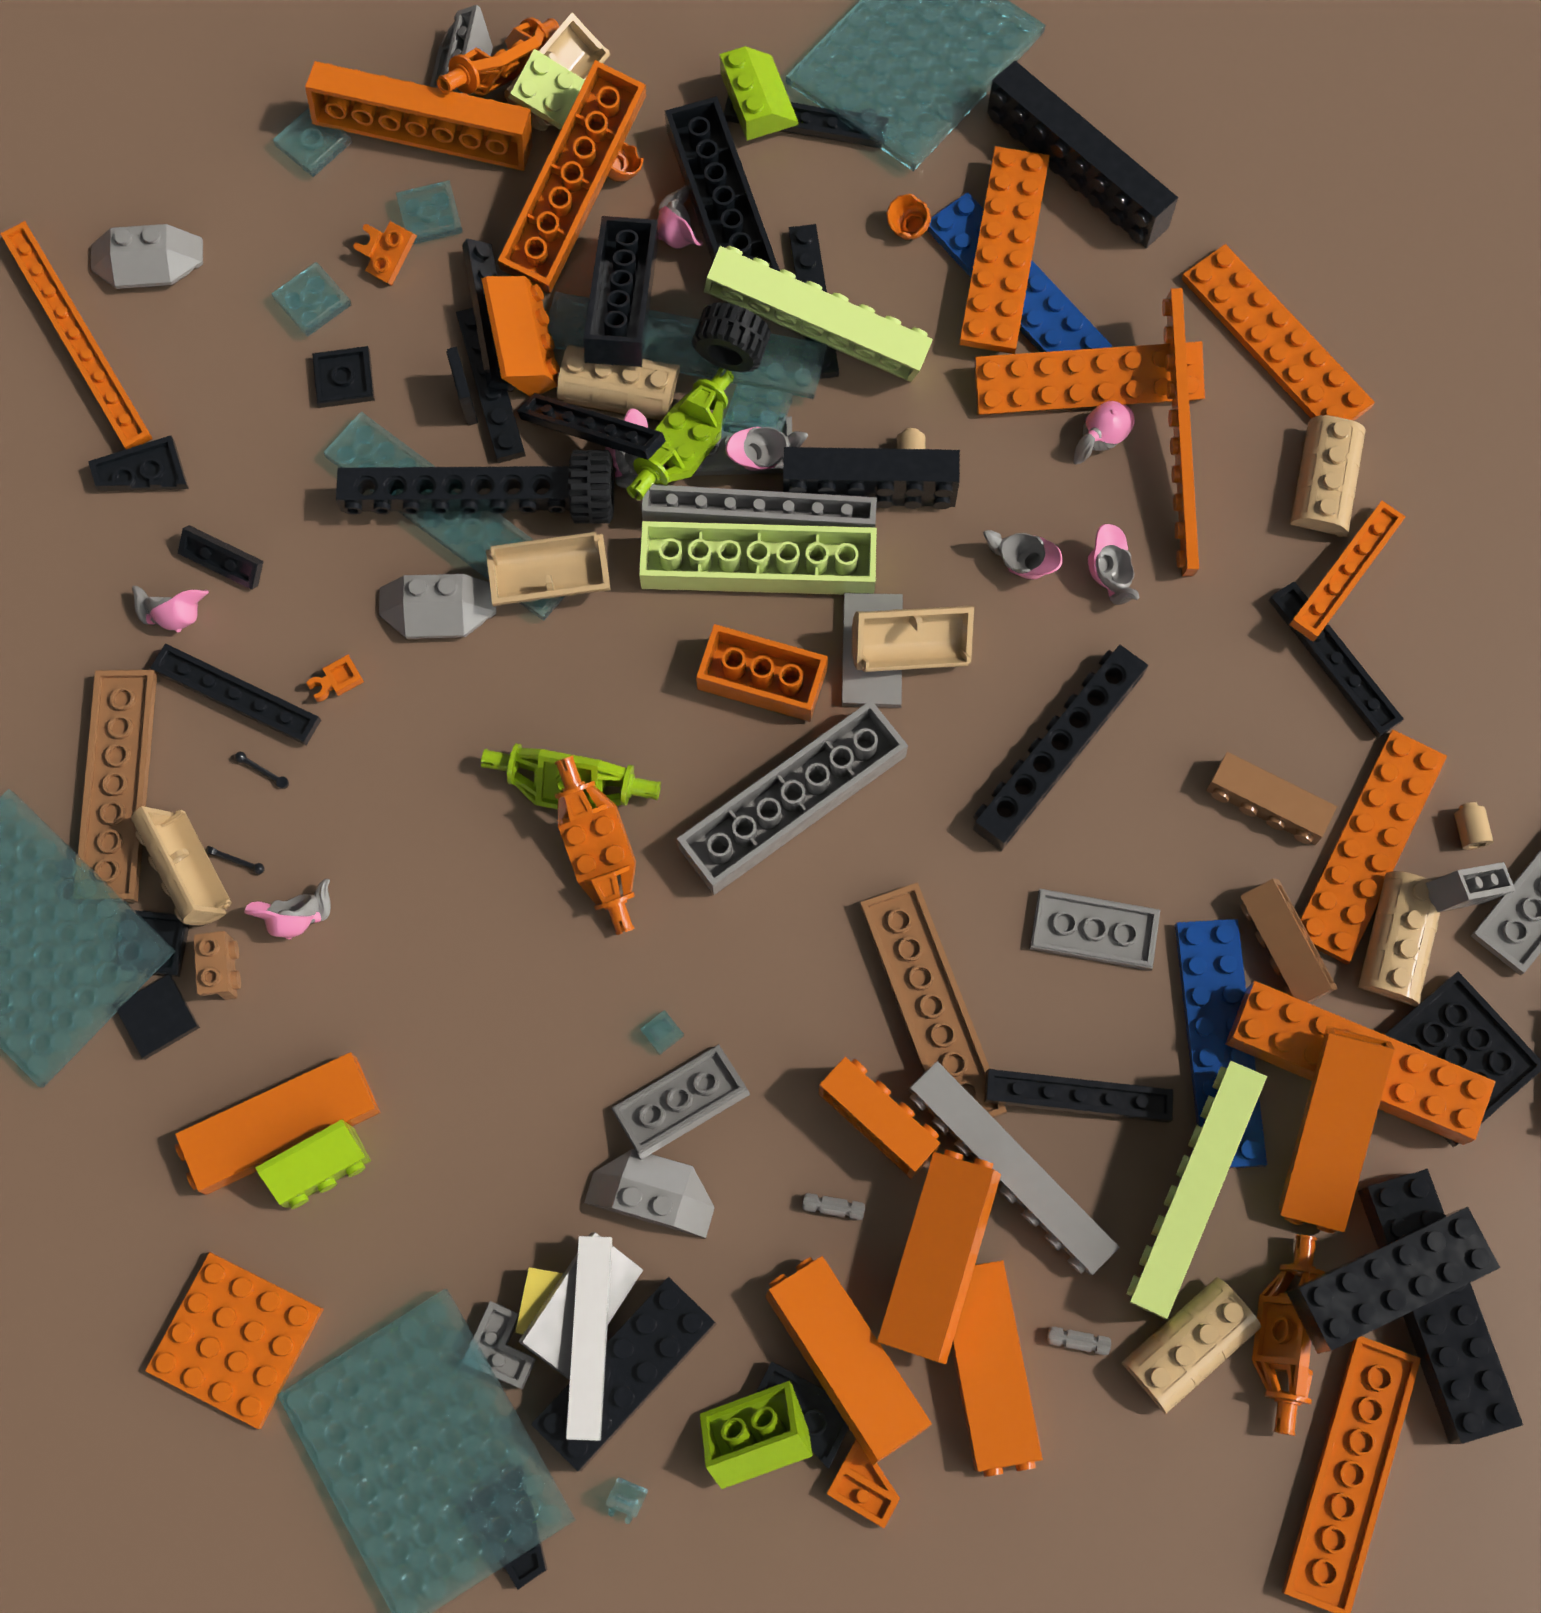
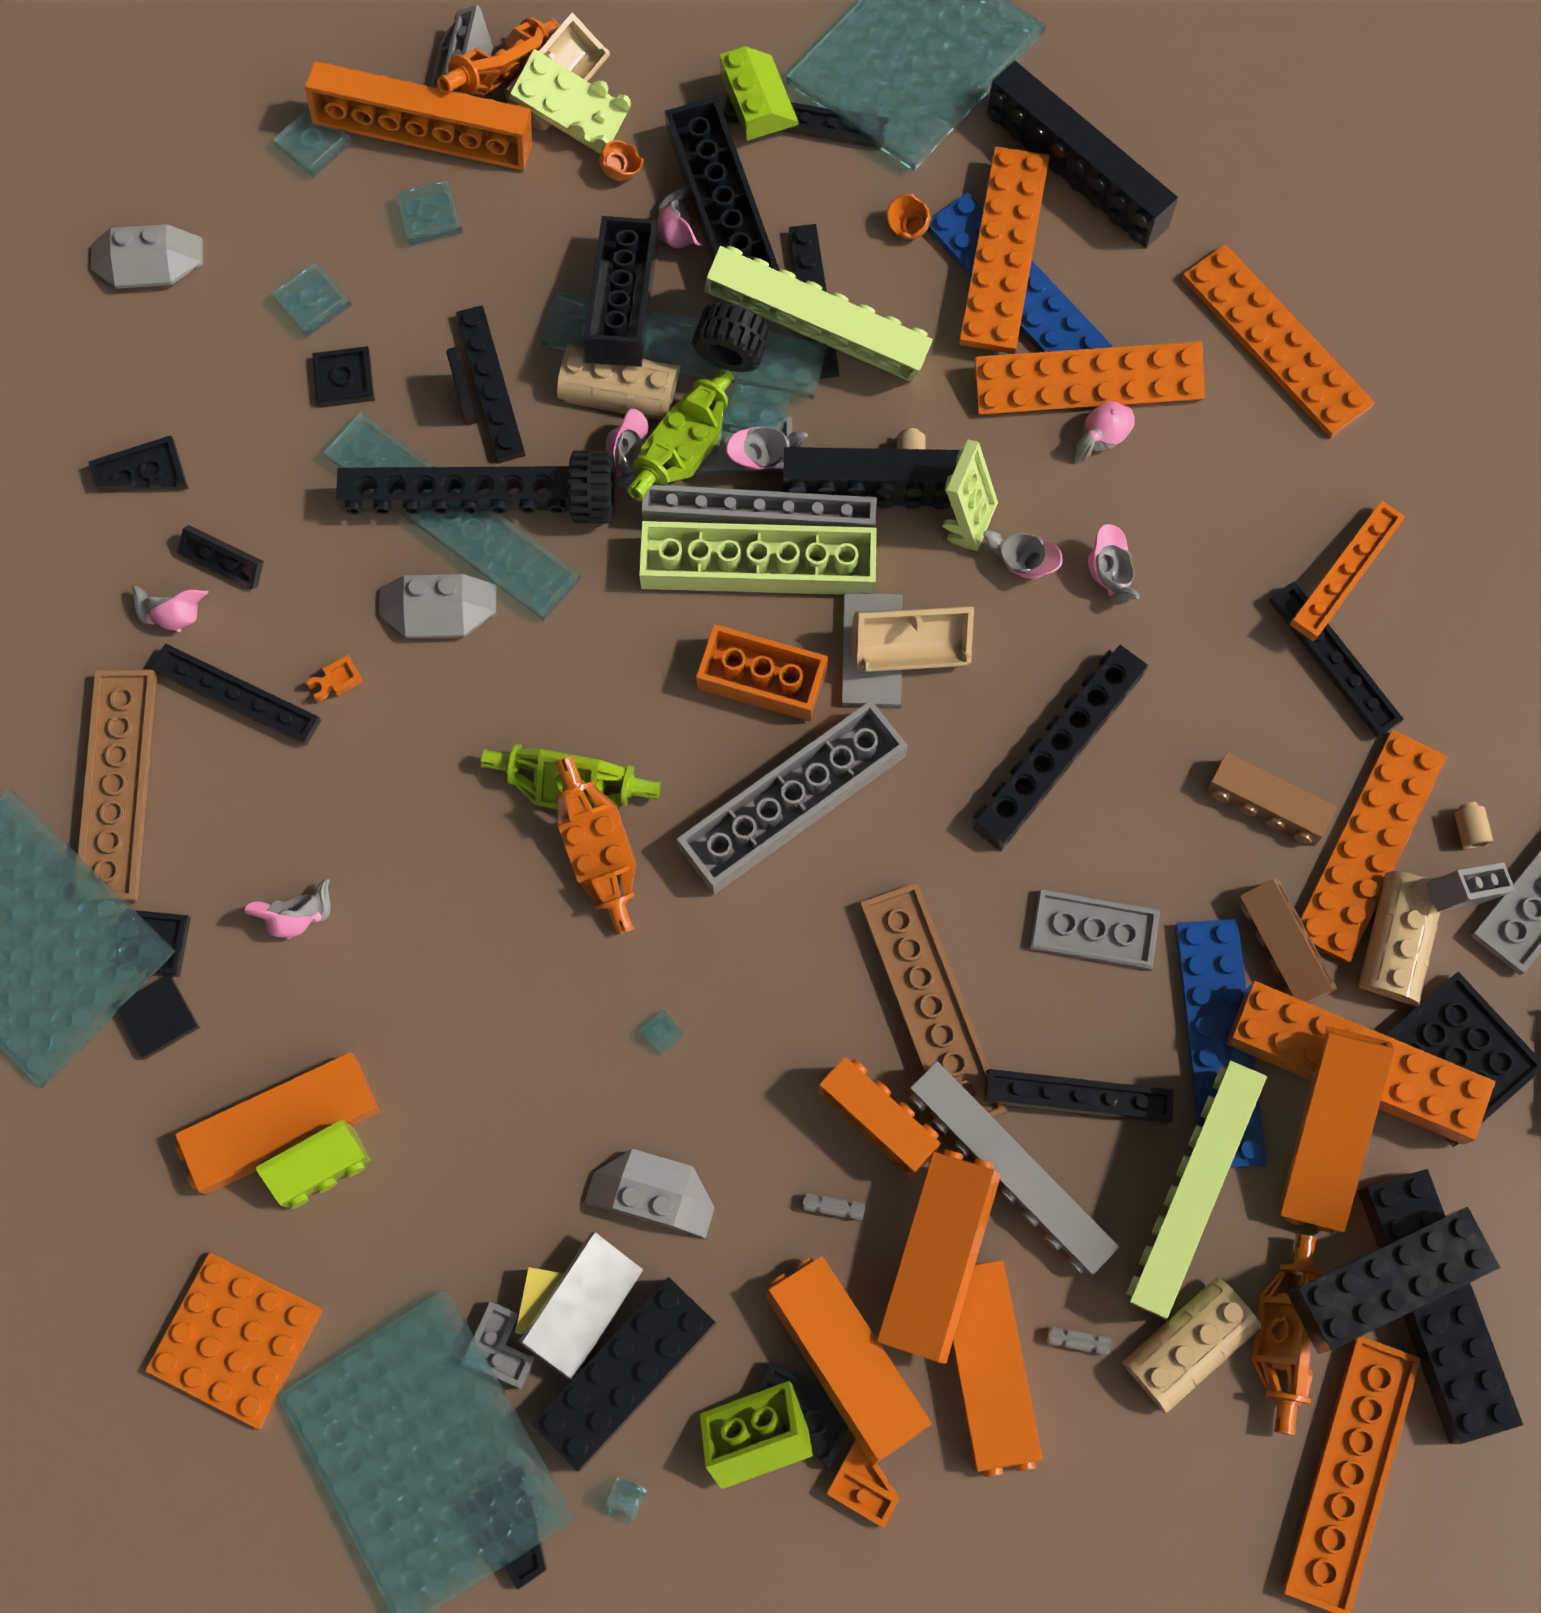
orange plate [0,221,153,449] -> none
tan container [131,806,232,926] -> none
medium nougat bracket [194,931,241,1000] -> none
black hinge [205,846,265,875] -> none
black hinge [235,751,289,789] -> none
orange plate [353,221,417,285] -> none
black plate [462,239,515,391] -> none
orange slope [482,276,560,397] -> none
tan container [486,532,611,607] -> none
orange brick [498,60,646,294] -> none
black plate [517,393,666,460] -> none
white tile [566,1236,612,1441] -> none
light grey tile [611,1044,750,1160] -> none
orange plate [1162,288,1199,576] -> none
tan container [1290,415,1366,537] -> none
none -> yellowish green hinge [942,439,998,551]

